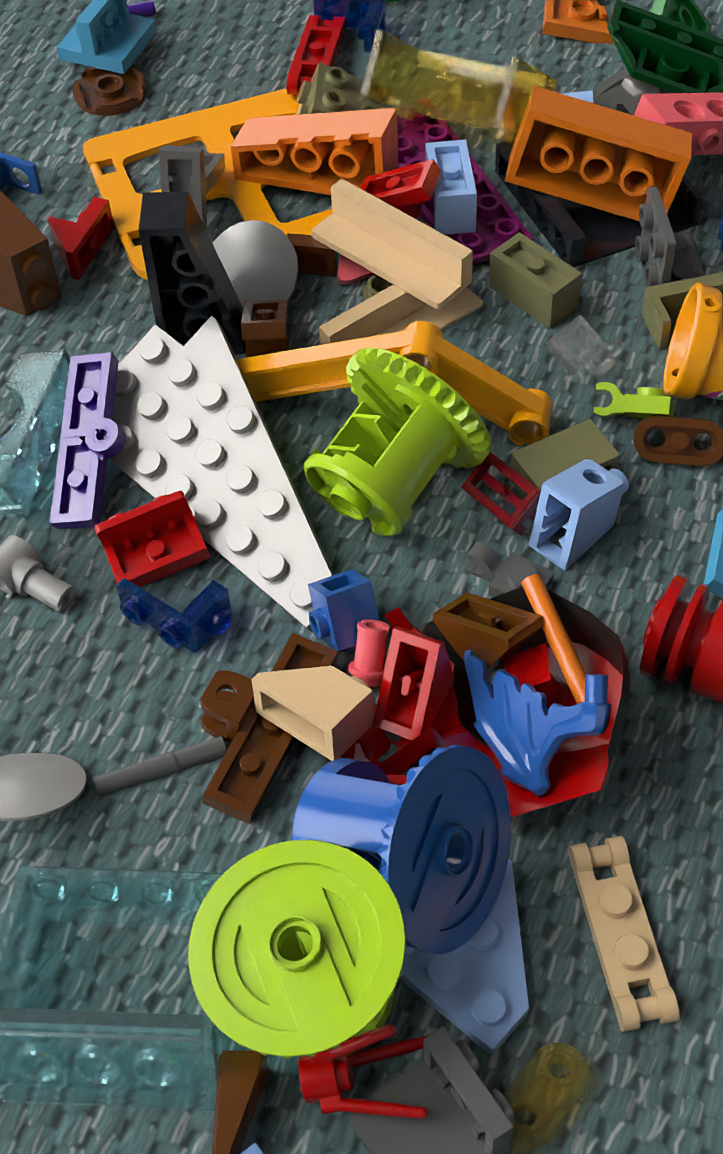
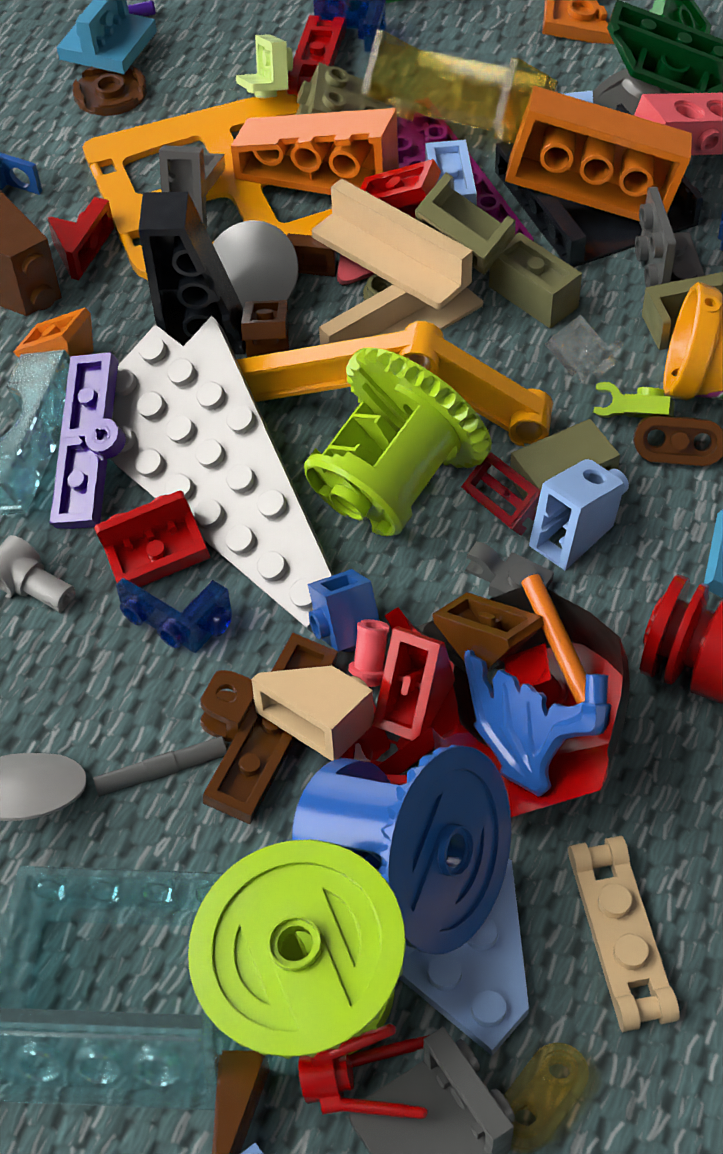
none -> orange slope [13,307,94,378]
none -> yellowish green bracket [236,35,293,98]
none -> olive panel [415,172,516,274]

